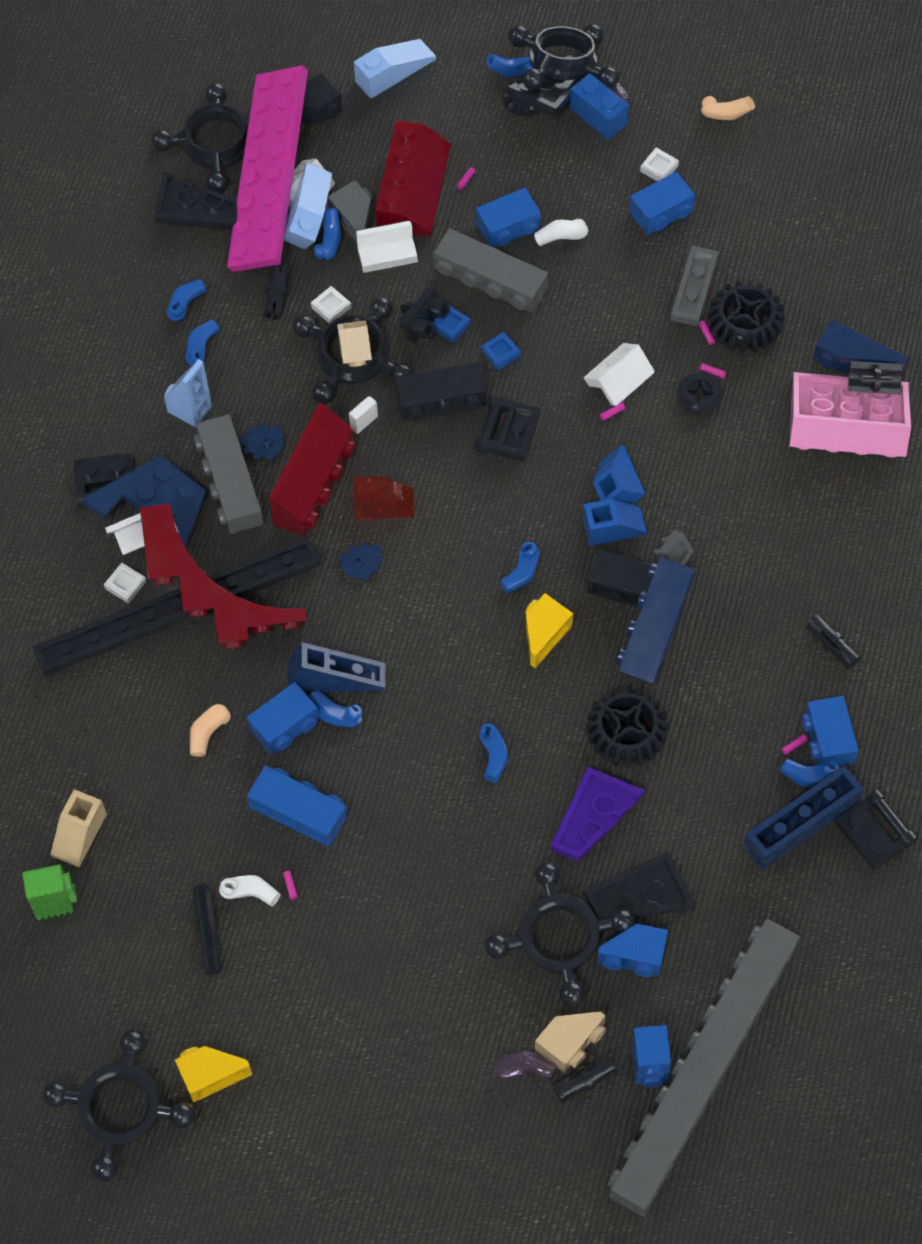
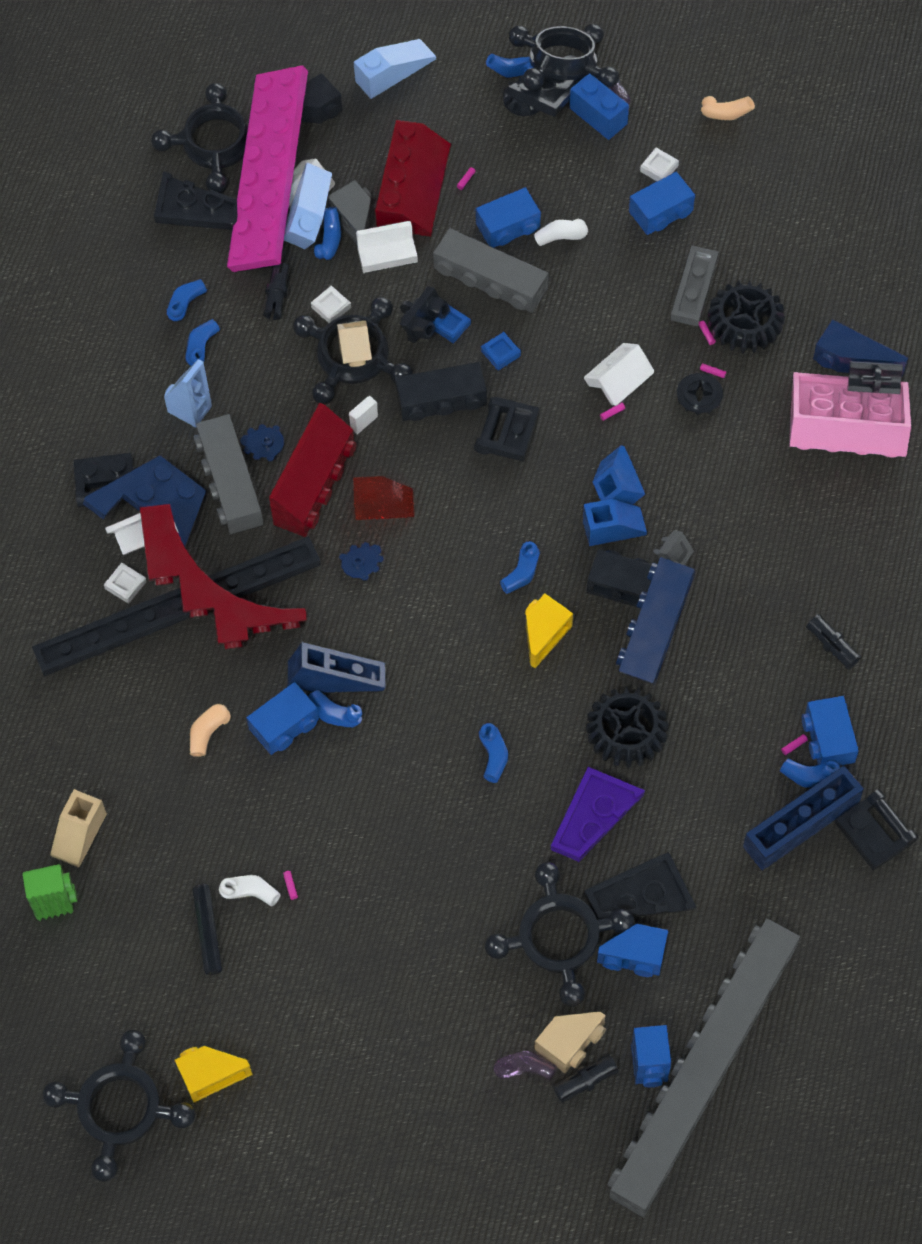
blue brick [247,766,348,847] -> none

